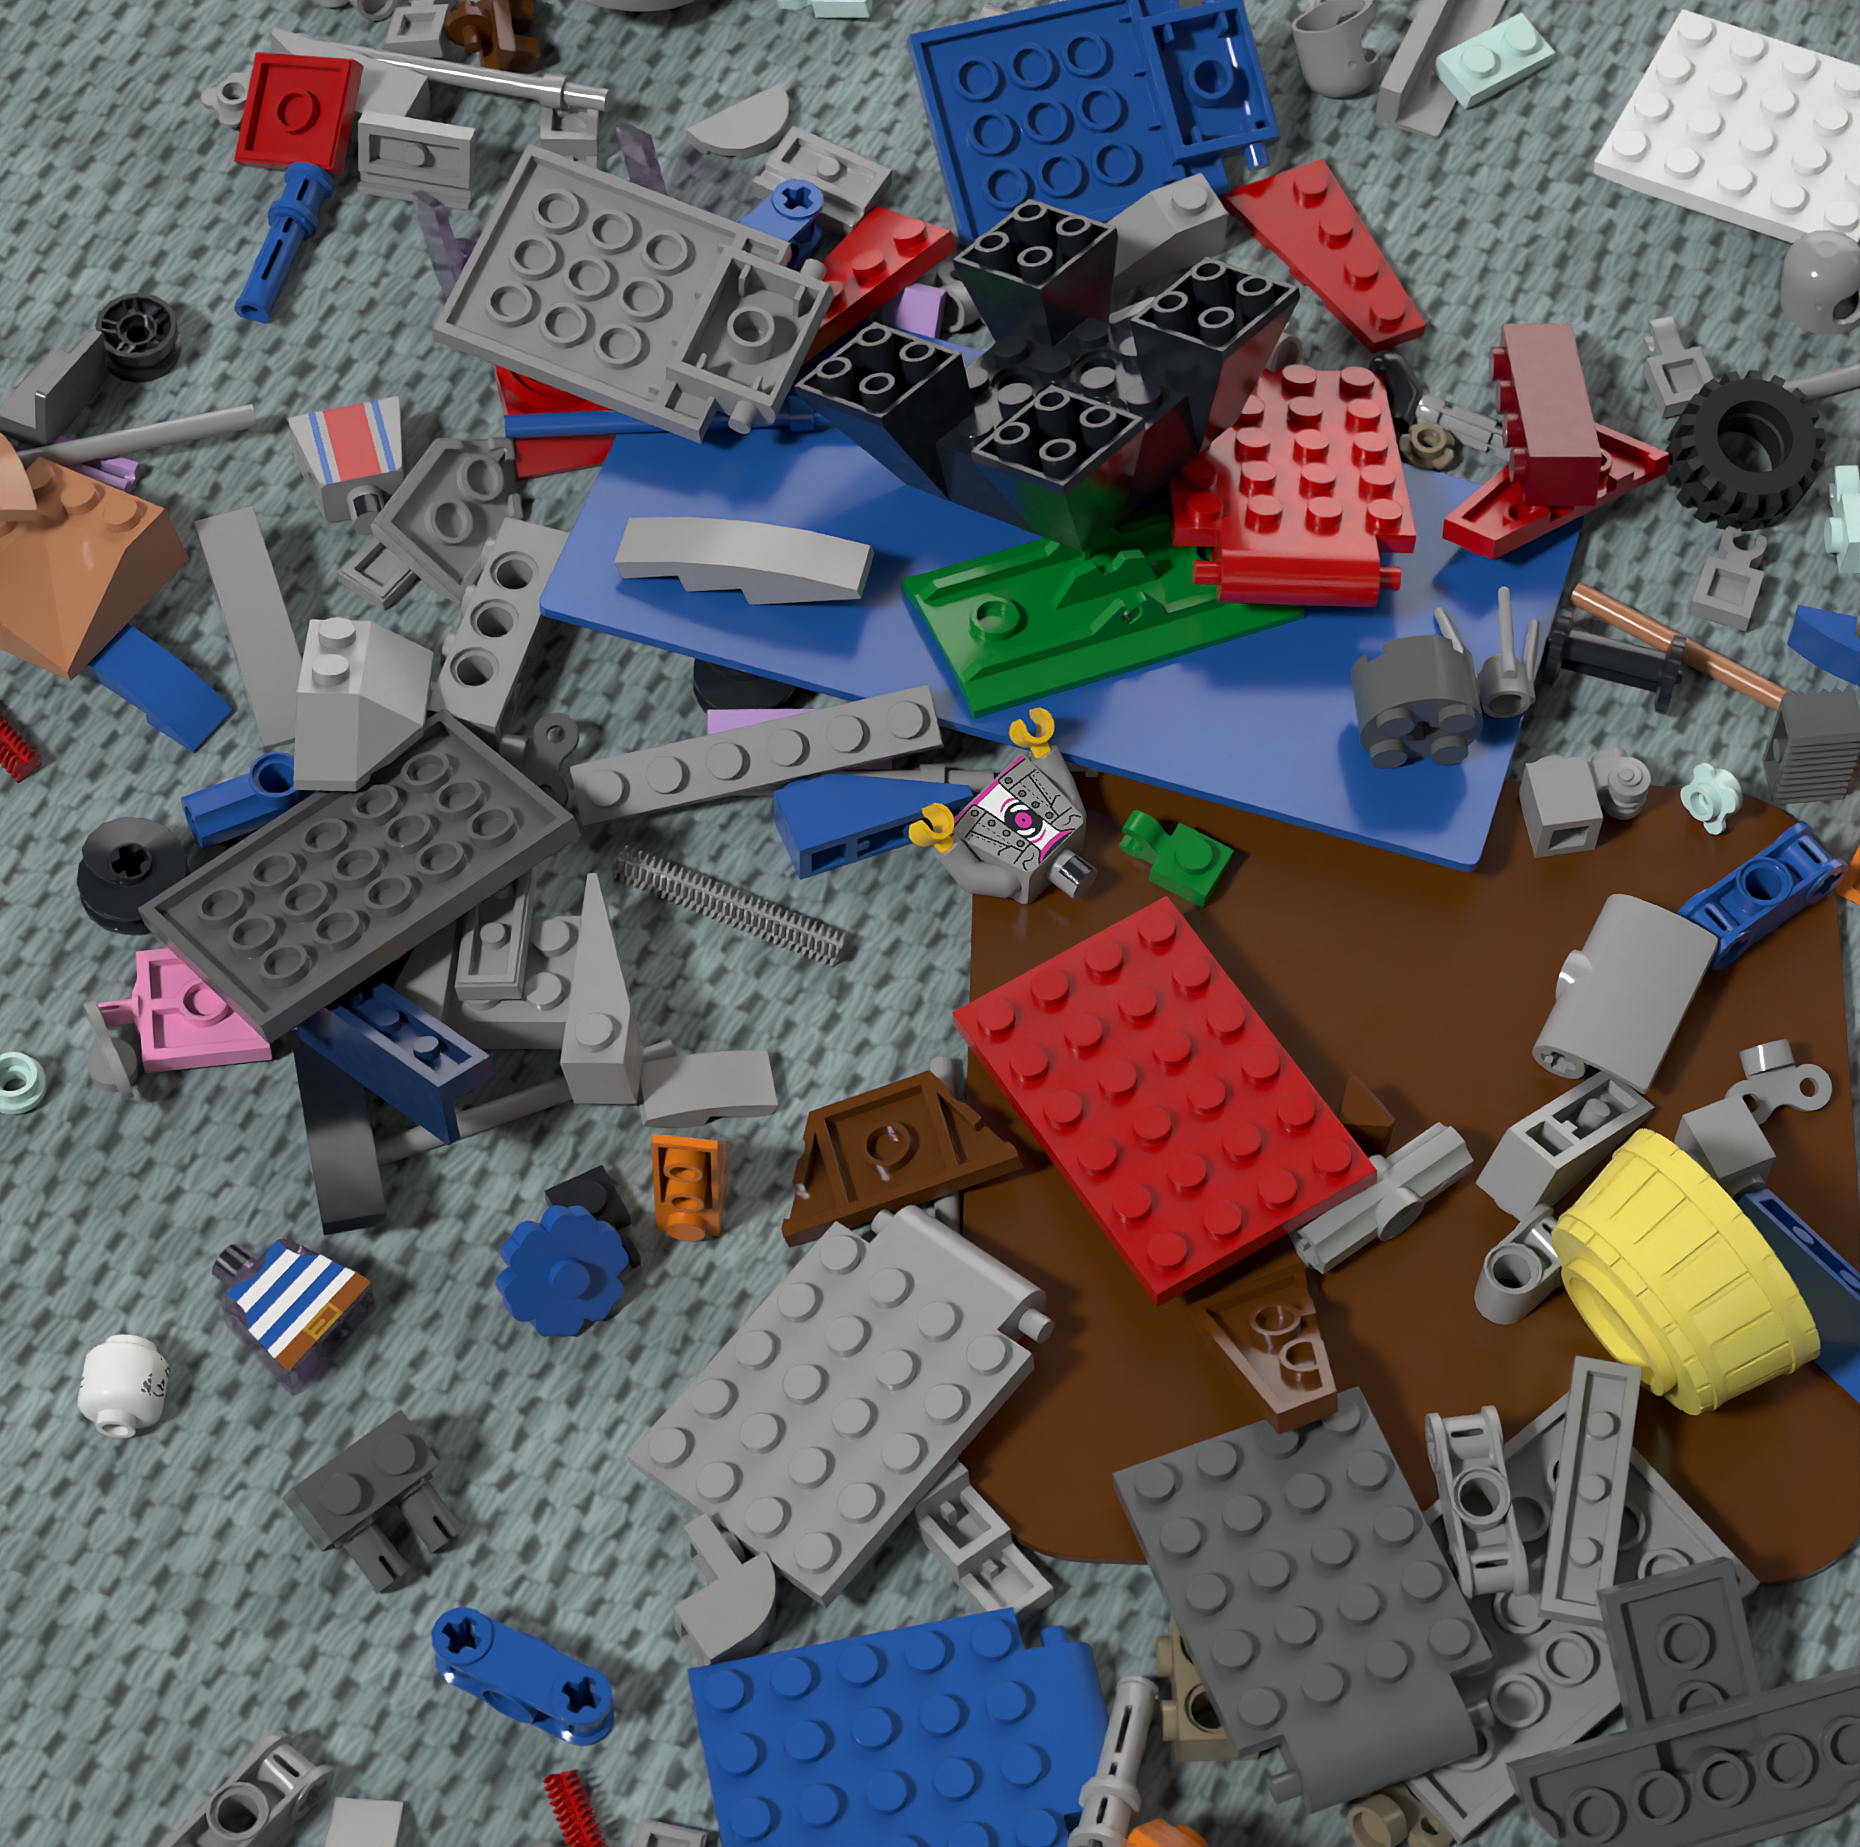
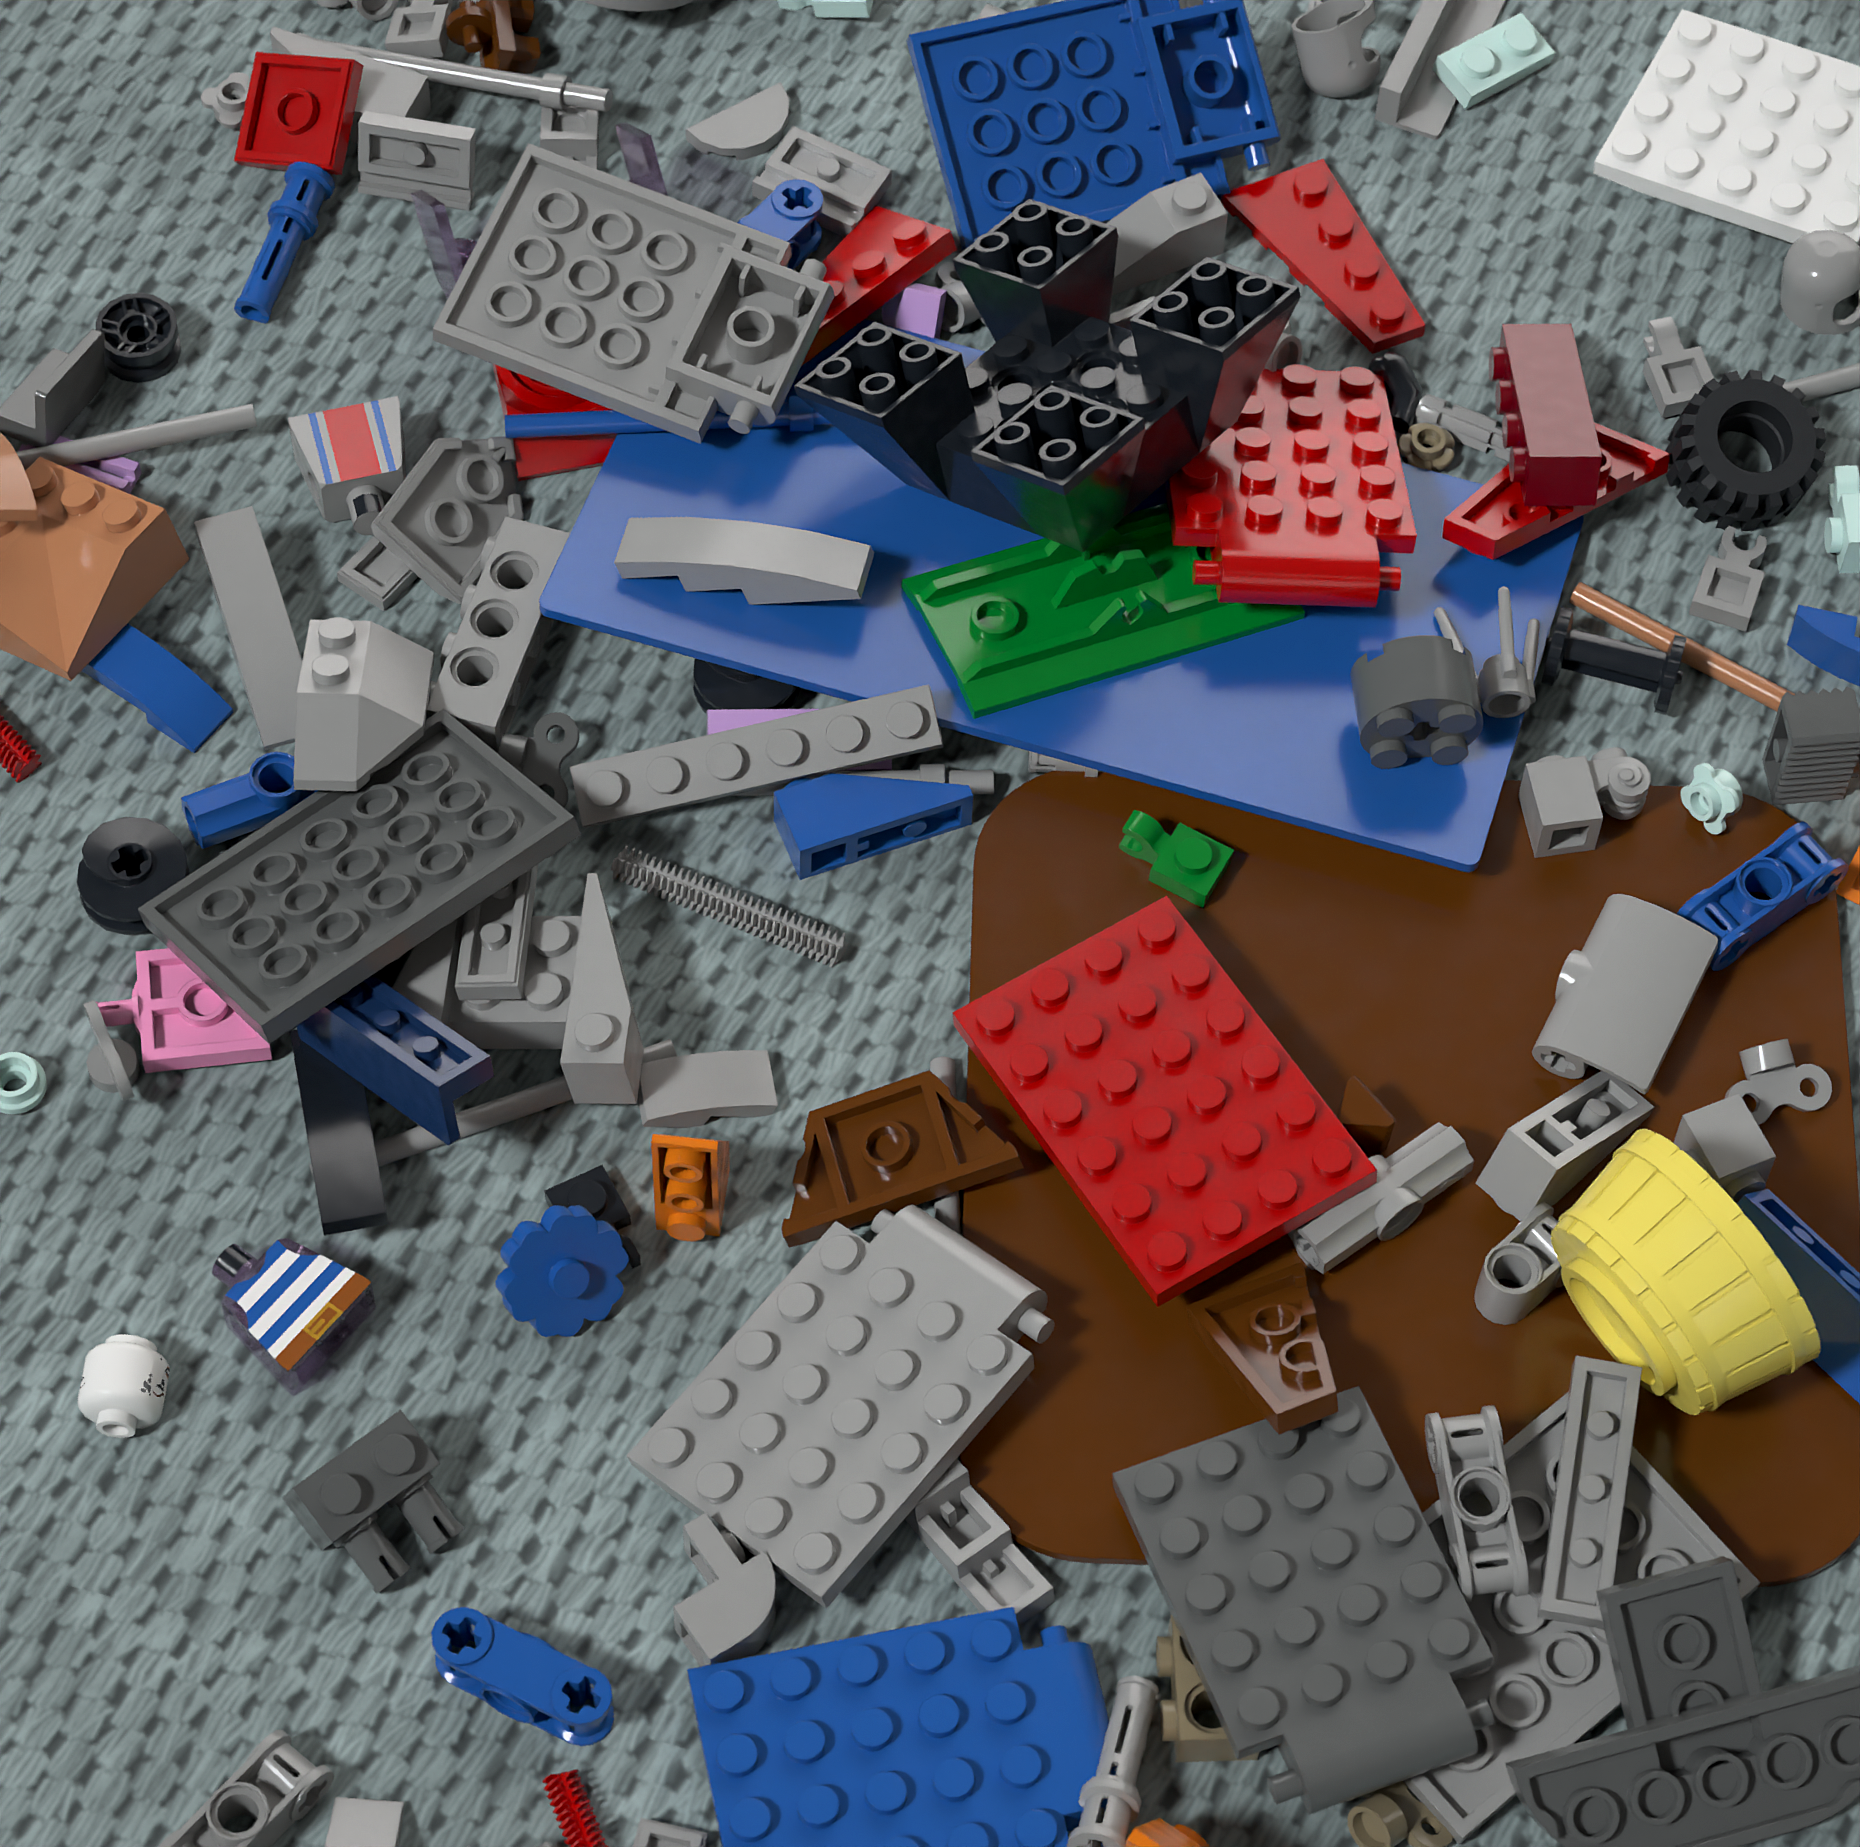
torso [909,708,1097,904] -> none

